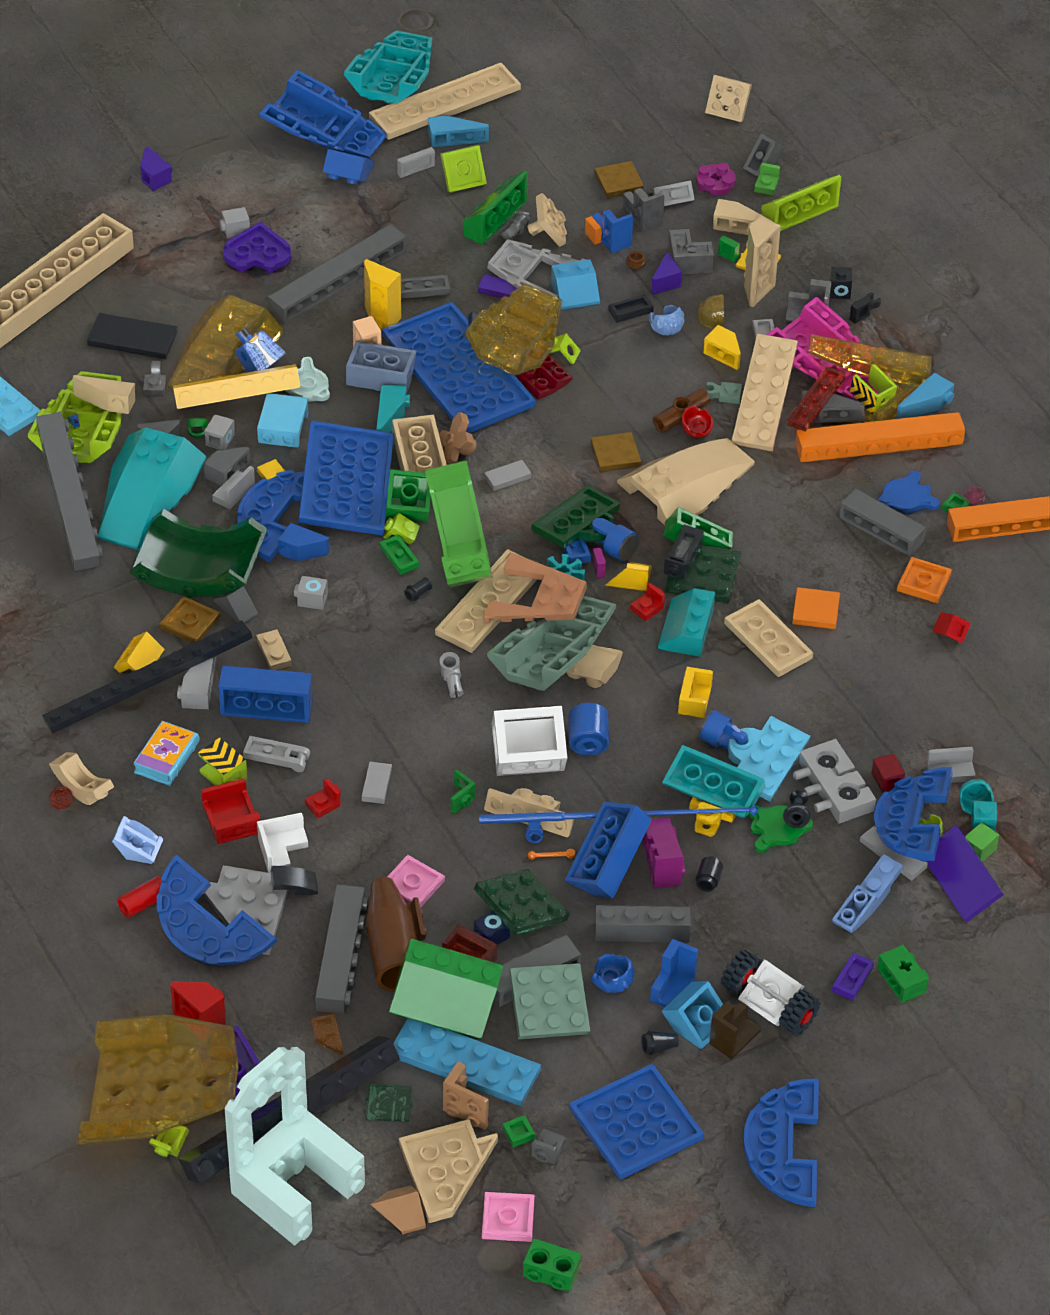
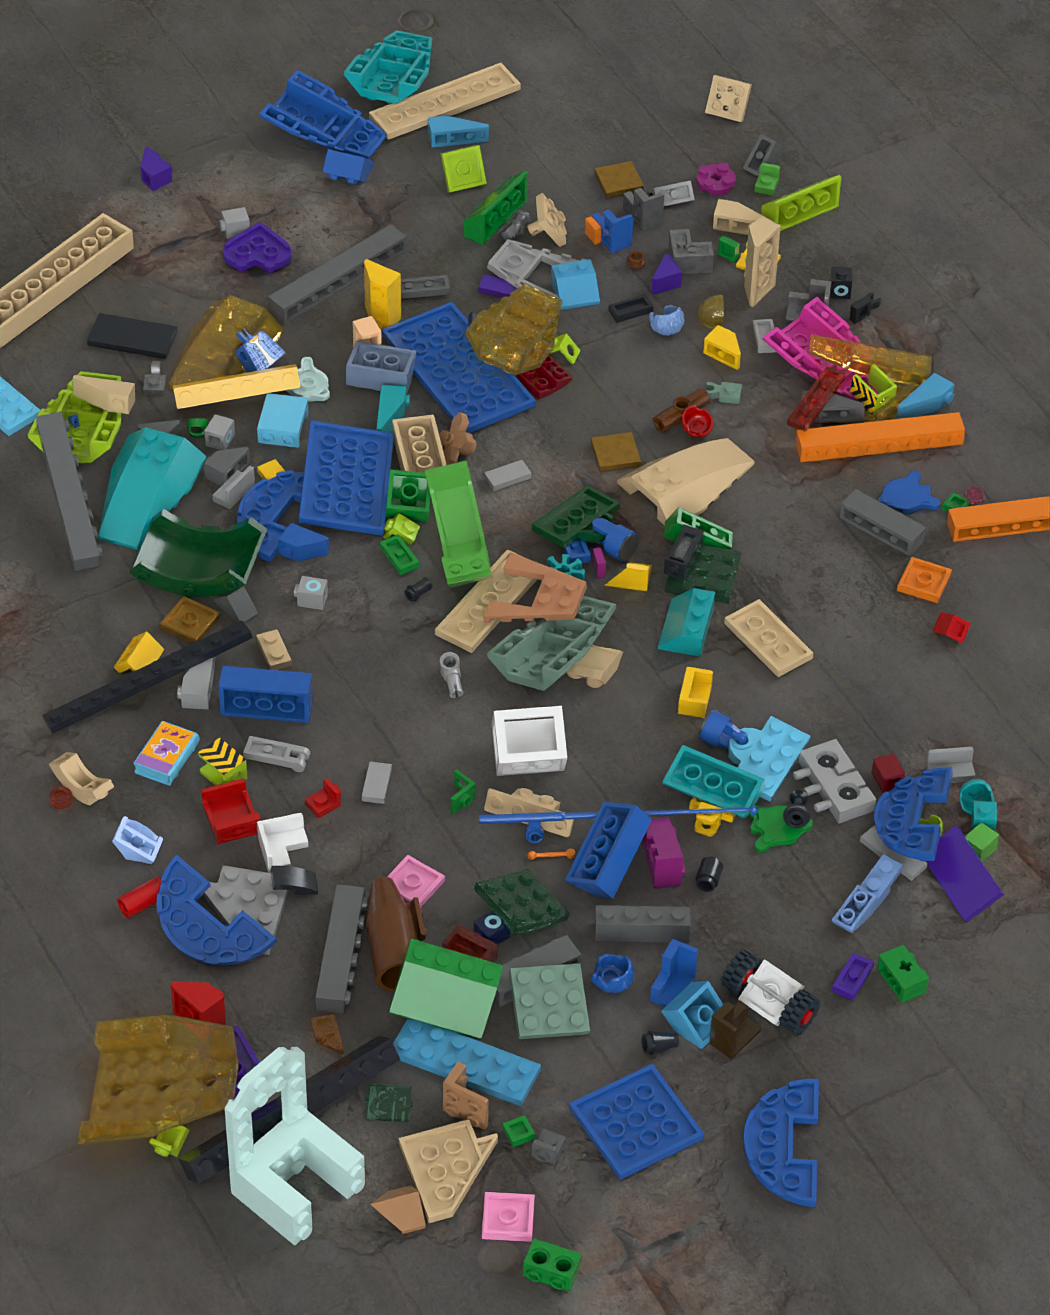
light grey tile [397,147,435,178] -> none
blue piece [568,703,609,755] -> none
red bracket [630,583,665,622] -> none
tan plate [732,334,798,452] -> none
orange tile [792,587,840,629] -> none

